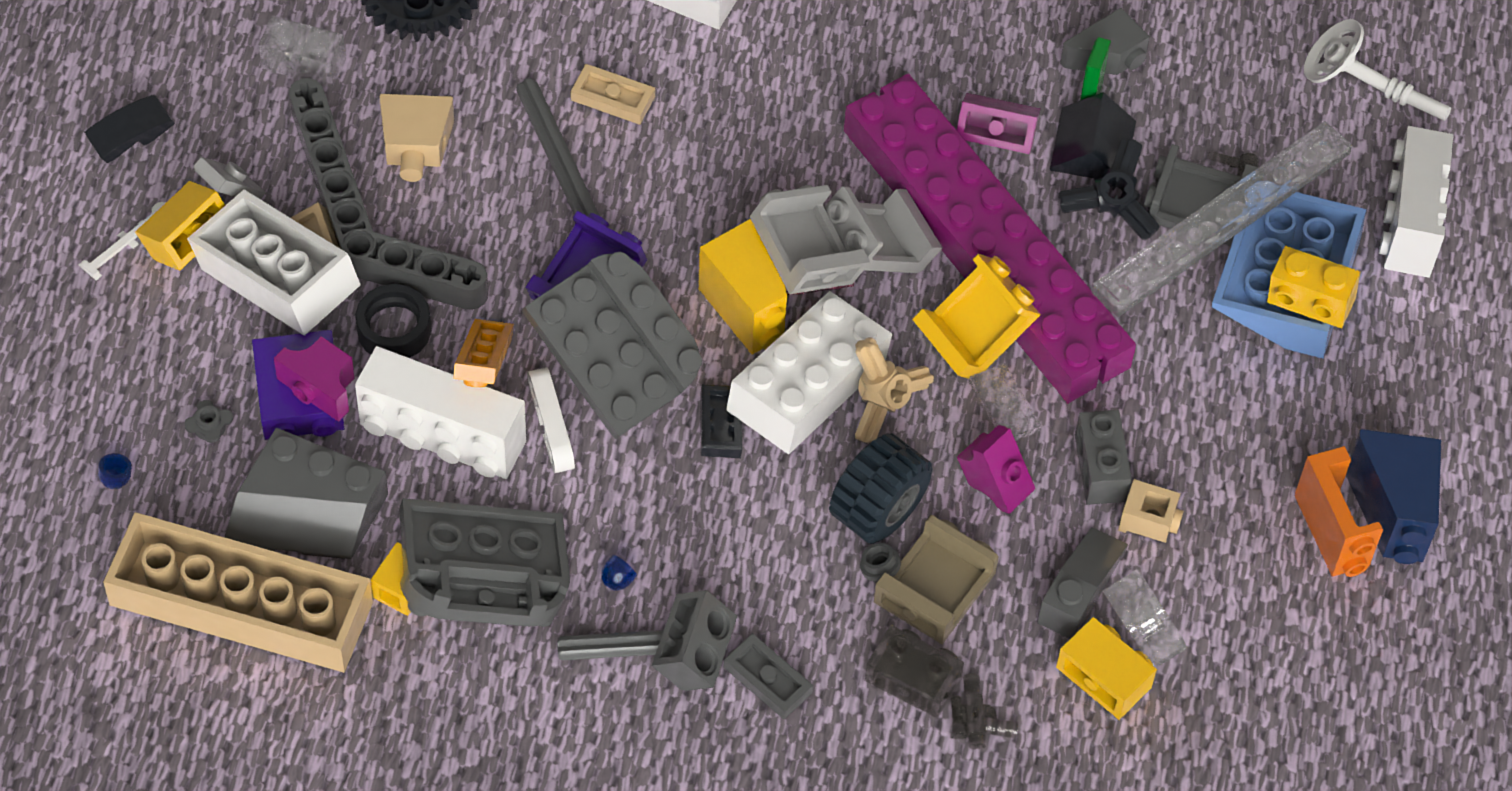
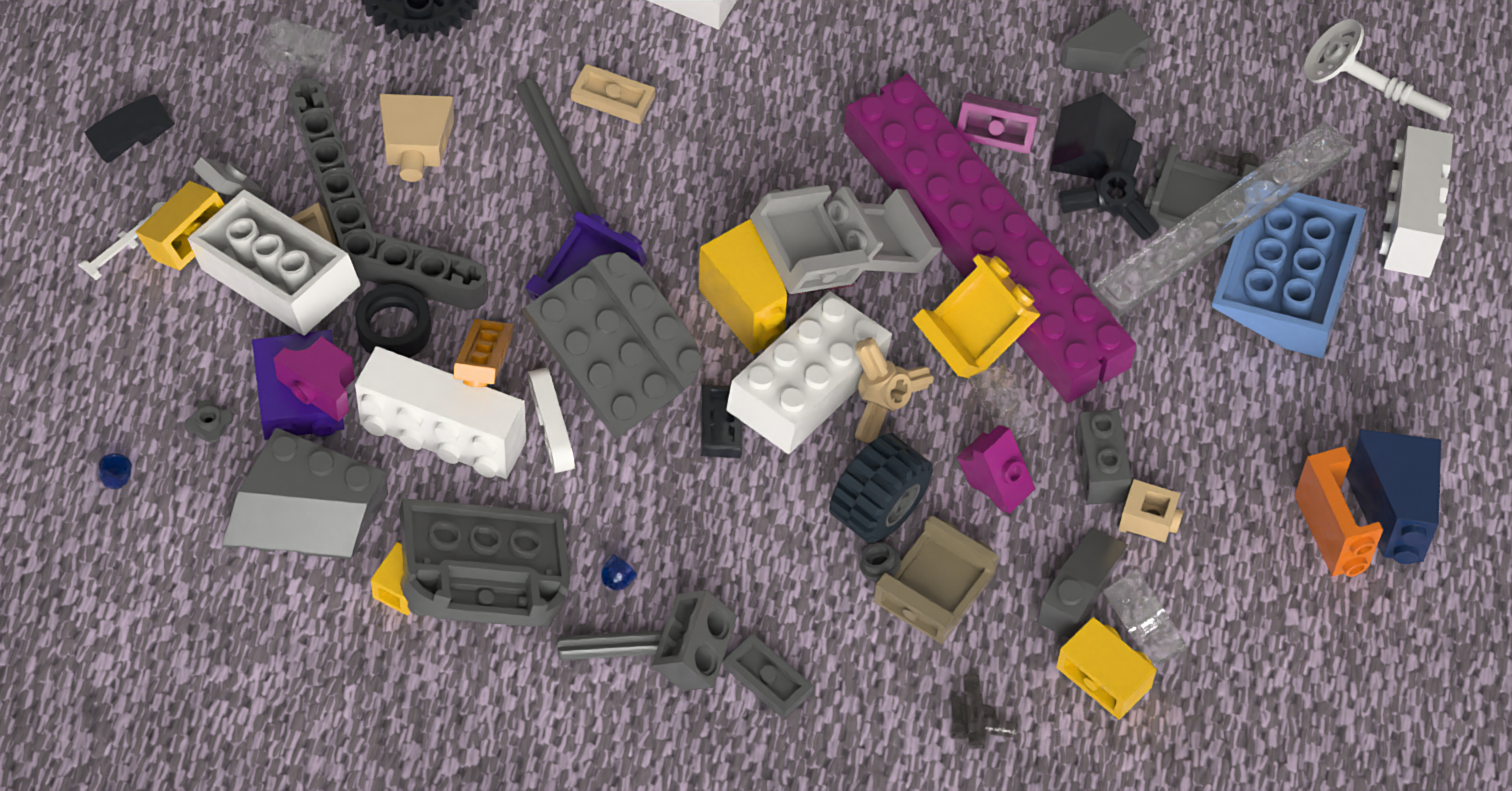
tan brick [103,512,373,673] -> none
clear smoke brick [864,625,964,719] -> none
green tile [1080,37,1111,100] -> none
yellow brick [1267,246,1360,329] -> none

